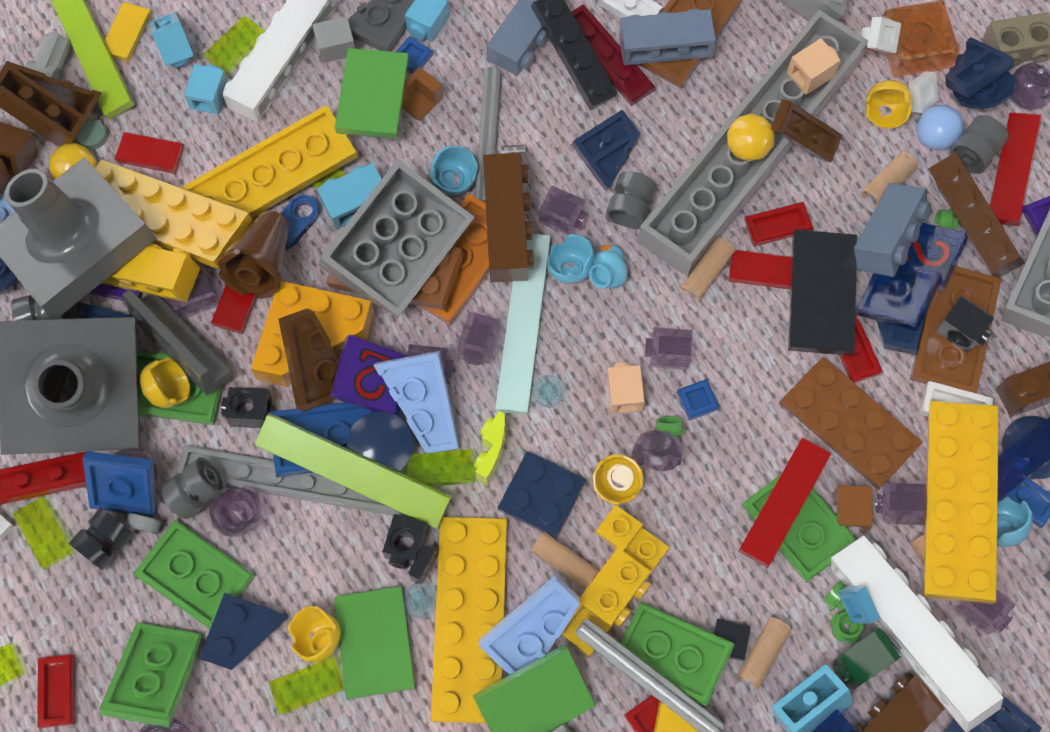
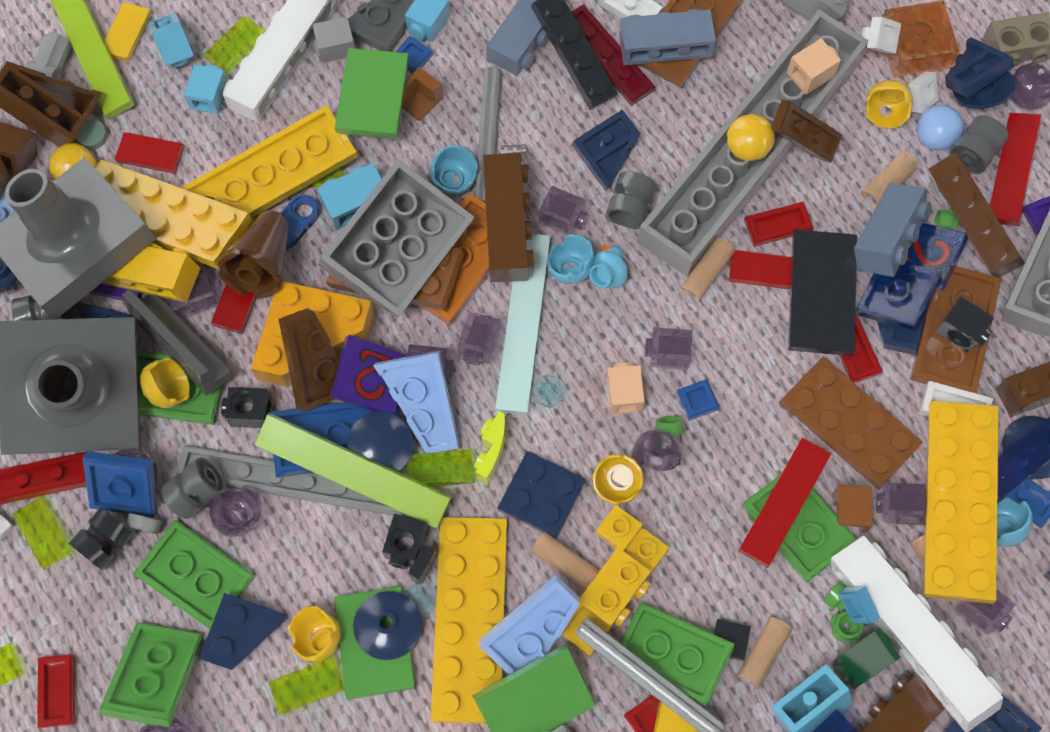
none -> dark blue dish [353,591,422,660]

